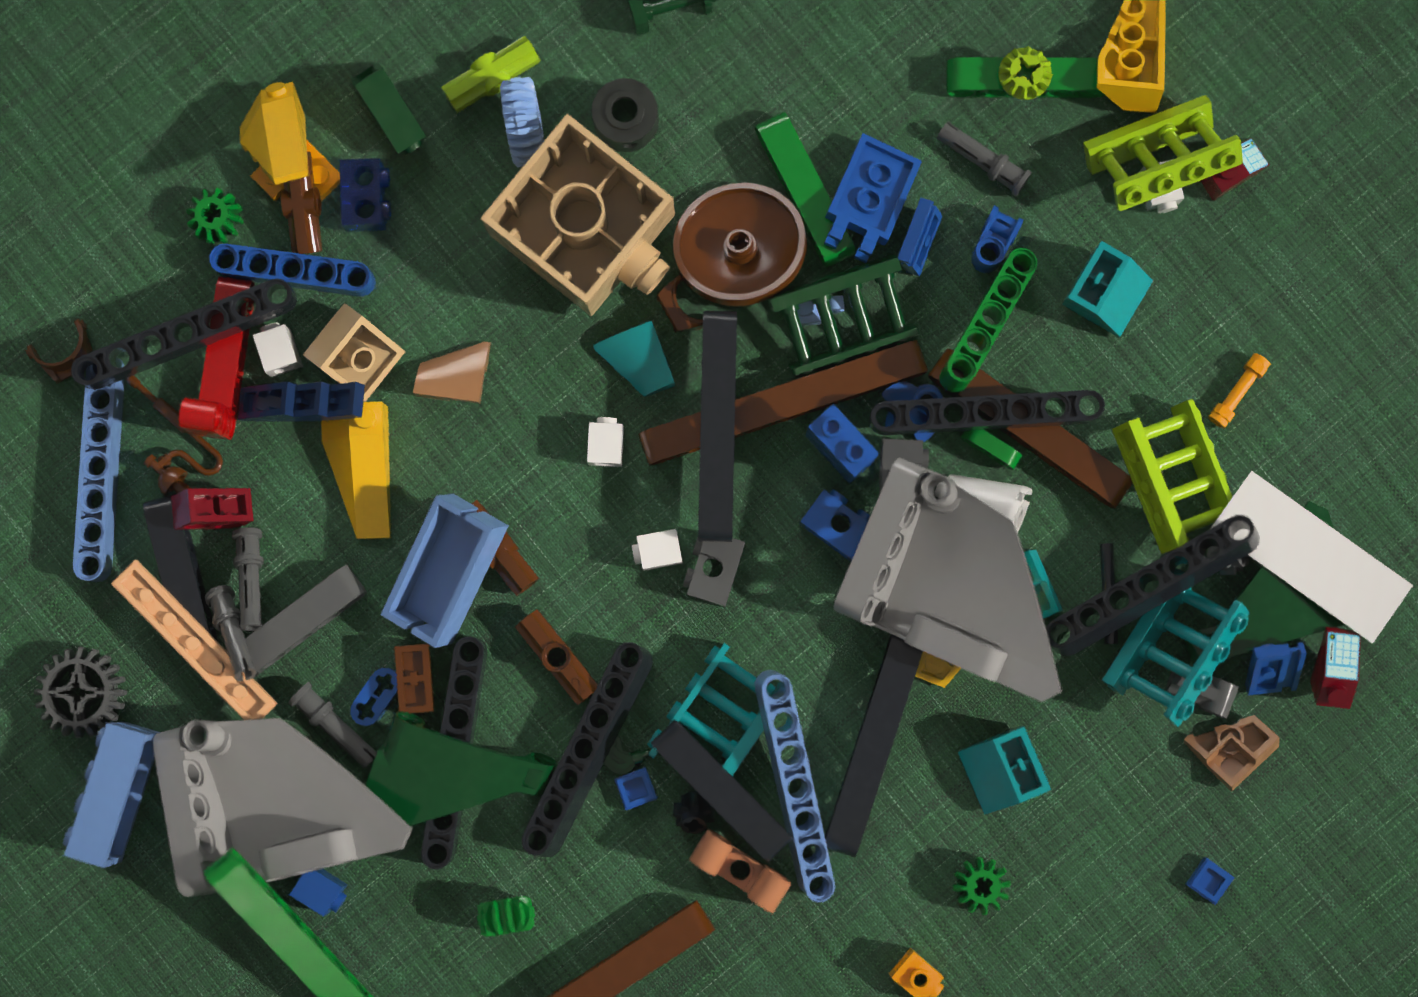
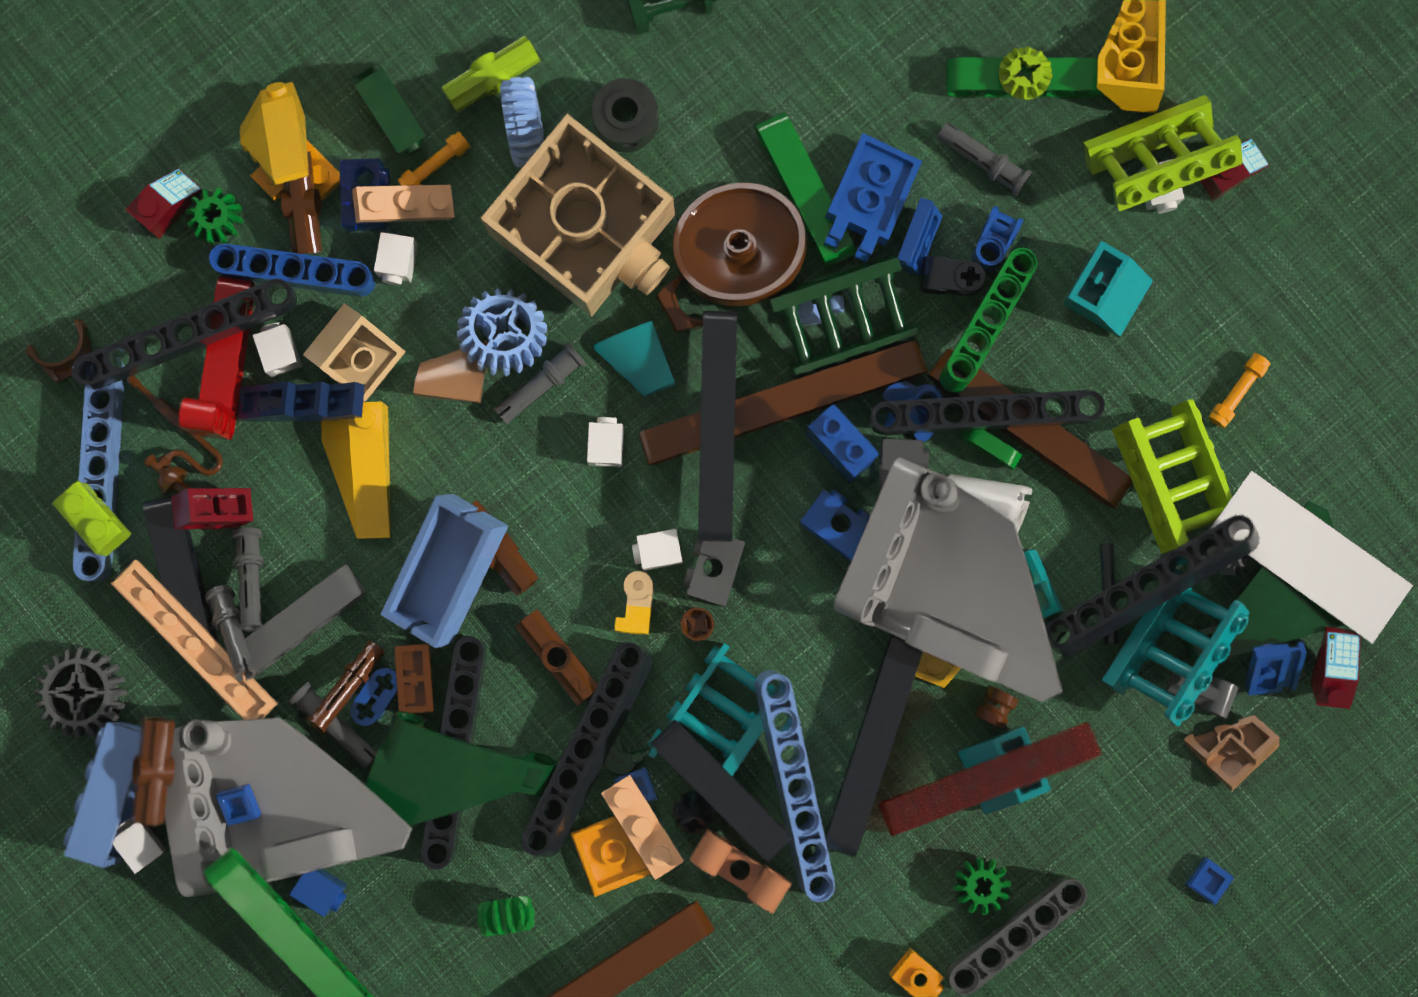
none -> lime brick [52,481,131,556]
none -> white brick [113,817,166,874]
none -> dark red slope [125,168,203,239]
none -> reddish brown piece [131,717,175,825]
none -> blue tile [216,784,262,826]
none -> reddish brown pin [307,641,385,733]
none -> light nougat plate [352,185,454,223]
none -> white brick [374,232,418,286]
none -> light orange bar [397,131,471,186]
none -> light blue gear [457,287,547,377]
none -> dark grey pin [494,342,586,425]
none -> light orange tile [570,816,651,897]
none -> light nougat plate [601,775,684,880]
none -> leg [615,571,653,635]
none -> reddish brown wheel [681,608,714,641]
none -> clear red beam [878,721,1103,836]
none -> black piece [920,256,985,296]
none -> dark grey beam [946,876,1087,995]
none -> reddish brown wheel [974,685,1019,730]

